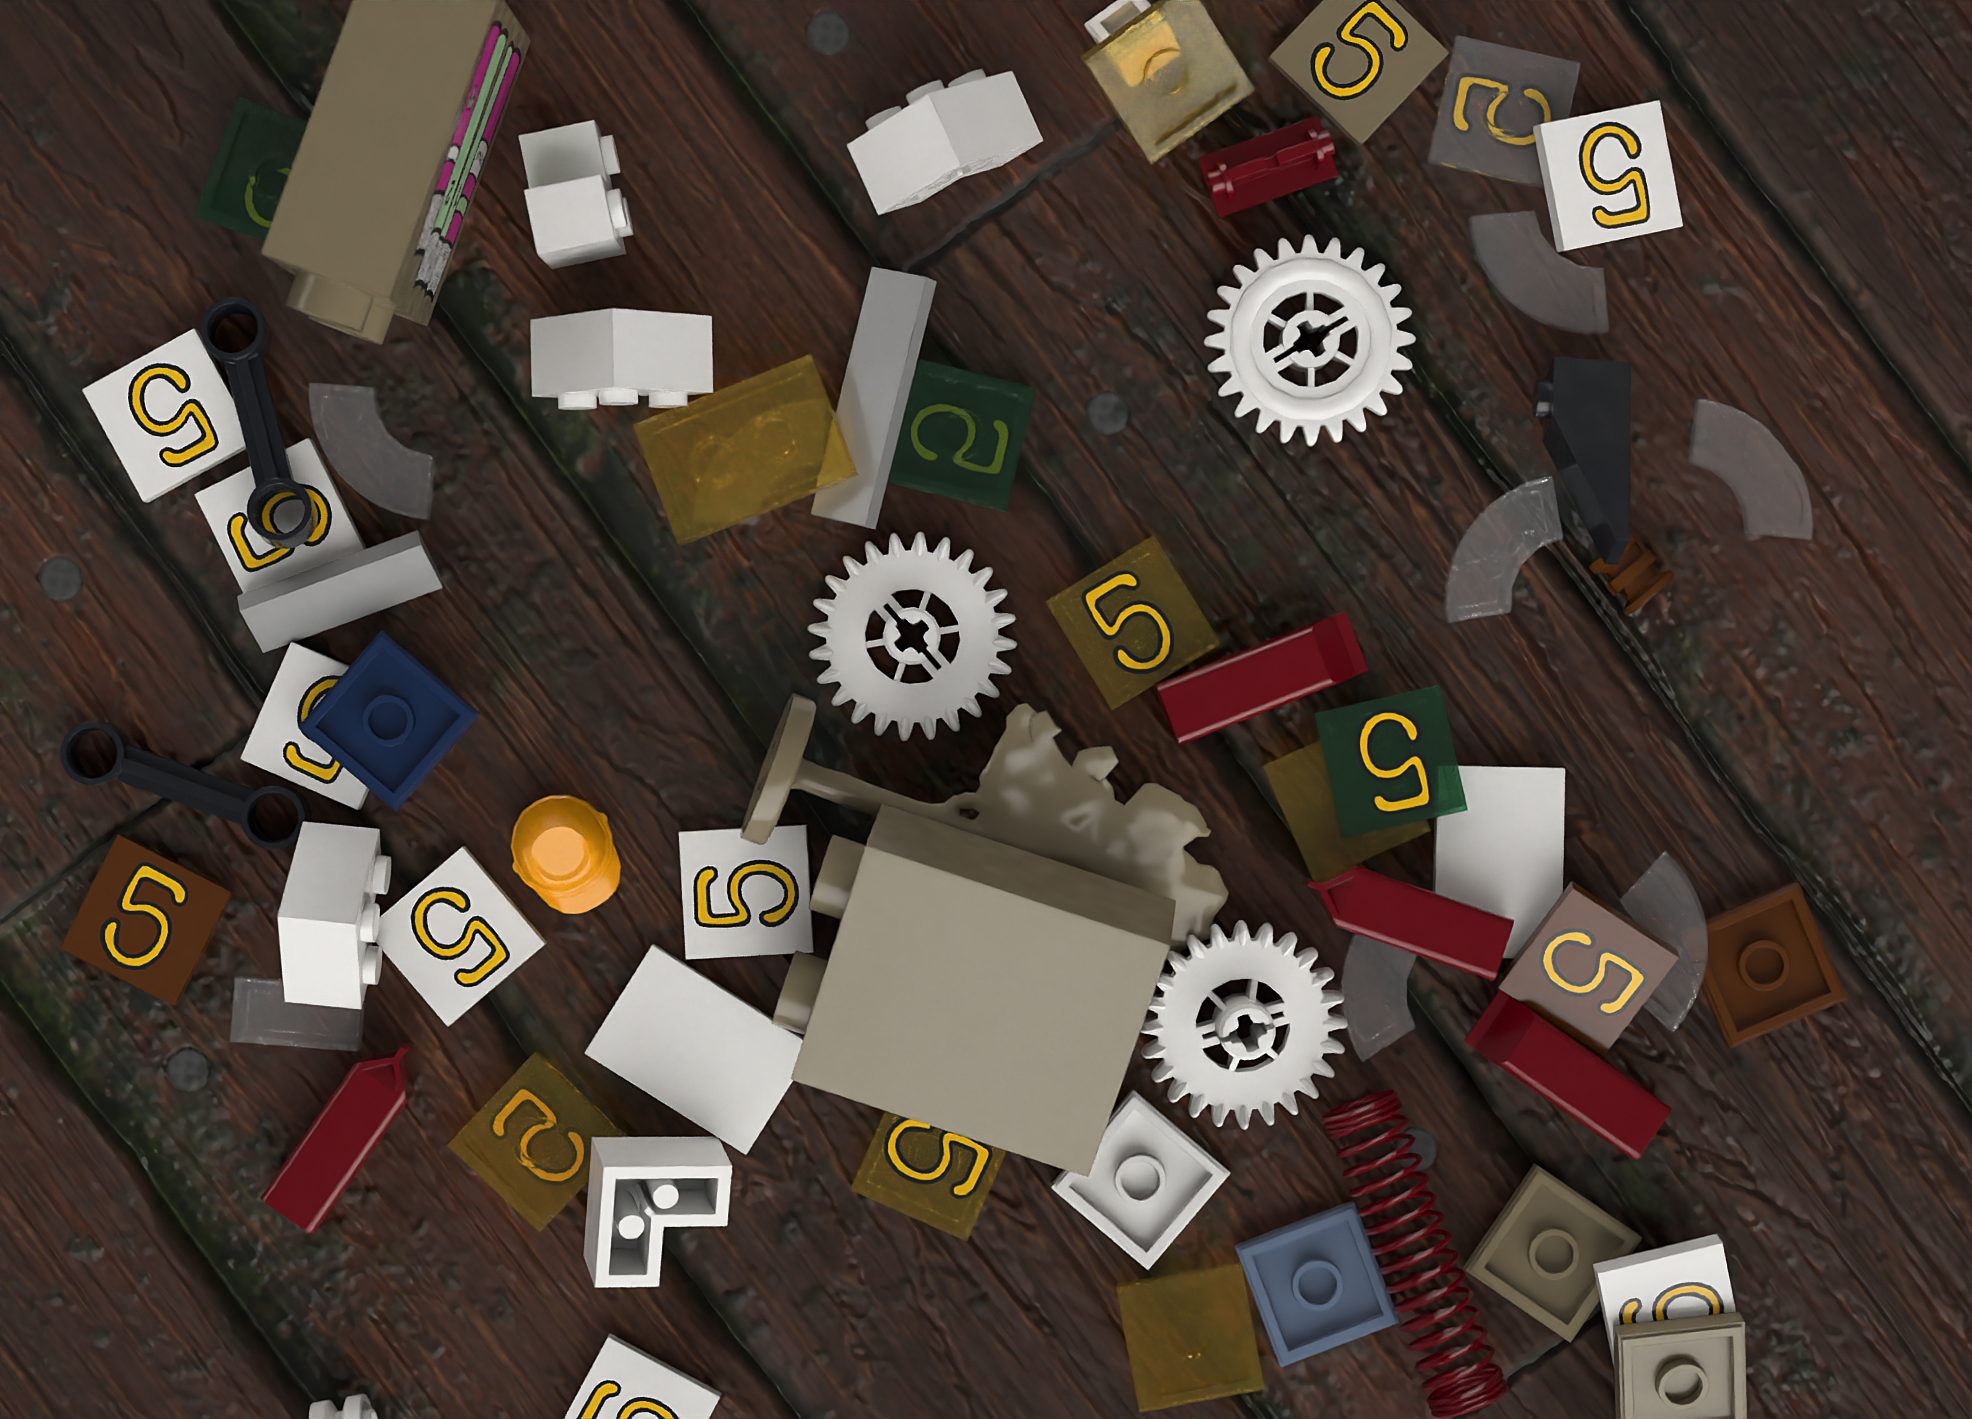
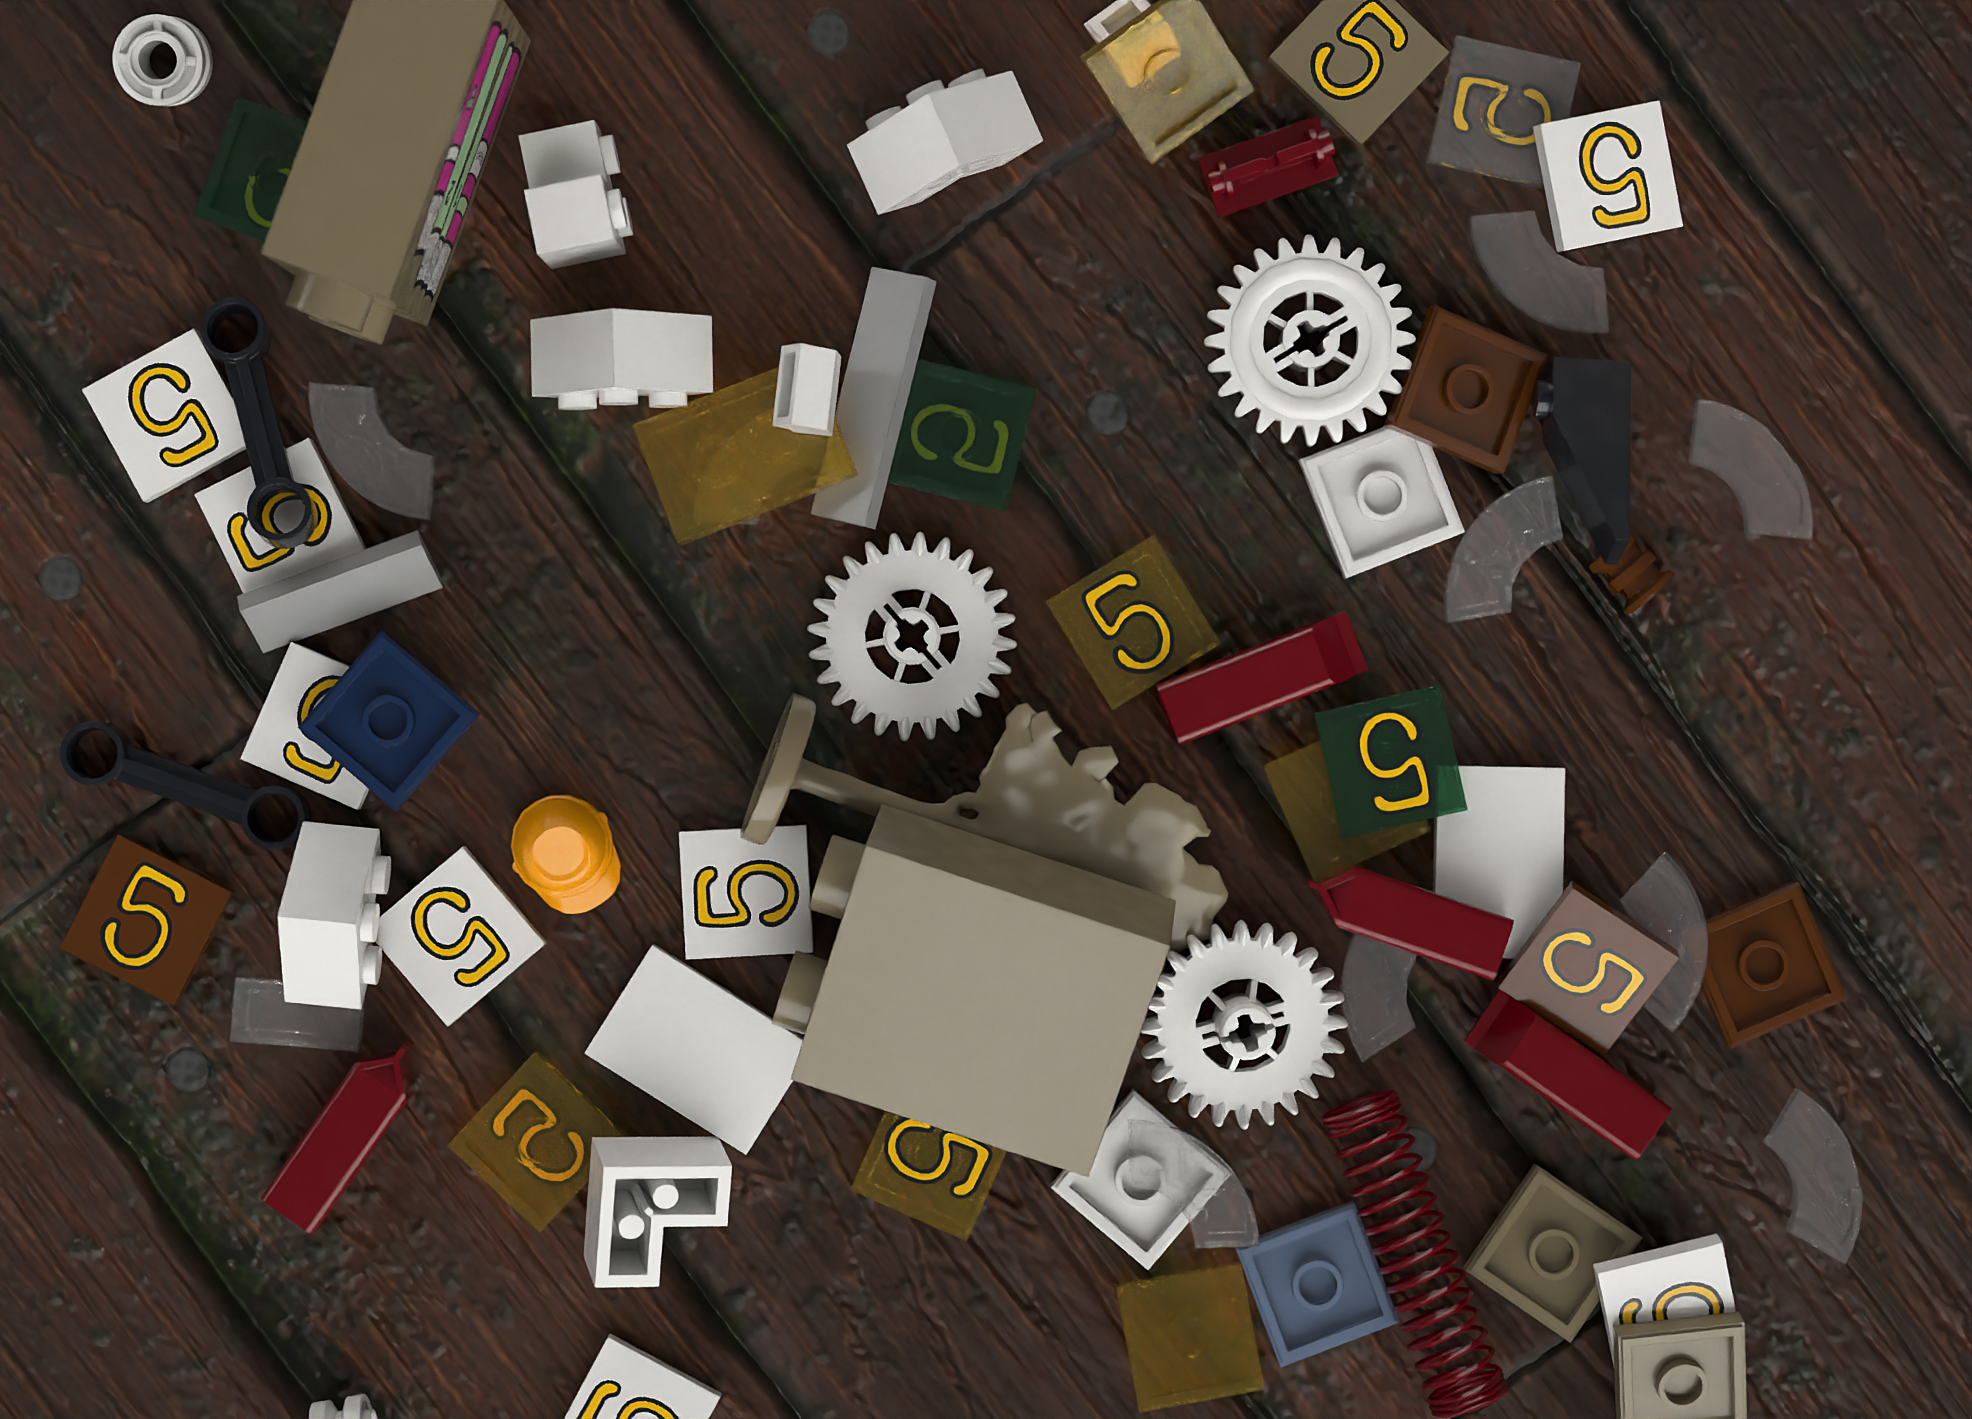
none -> white wheel [113,14,213,106]
none -> white piece [772,343,841,436]
none -> clear tile [1127,1119,1260,1248]
none -> white tile [1299,427,1465,579]
none -> reddish brown tile [1384,306,1548,474]
none -> clear tile [1763,1088,1863,1264]

